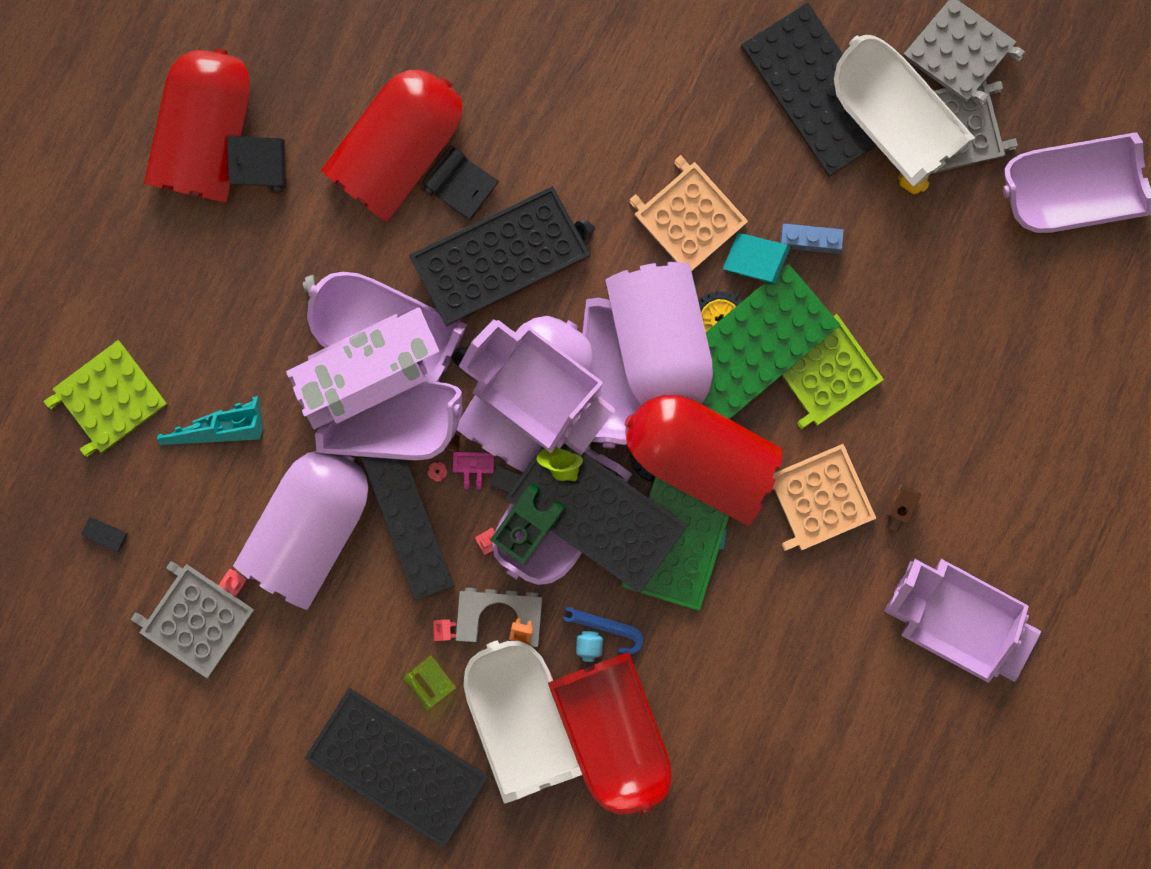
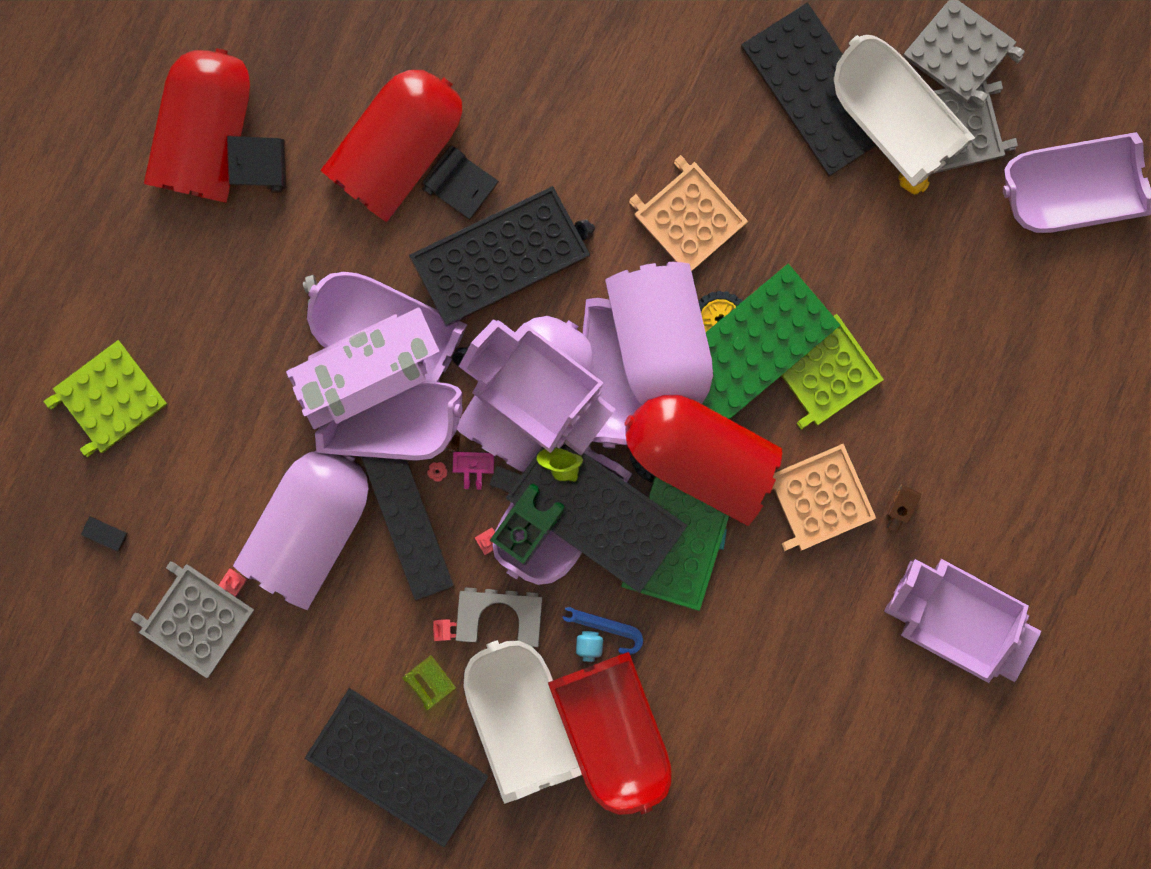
teal wedge [157,396,263,445] -> none
orange tile [509,618,533,645] -> none
teal tile [723,233,790,284] -> none
medium blue brick [780,224,844,254] -> none

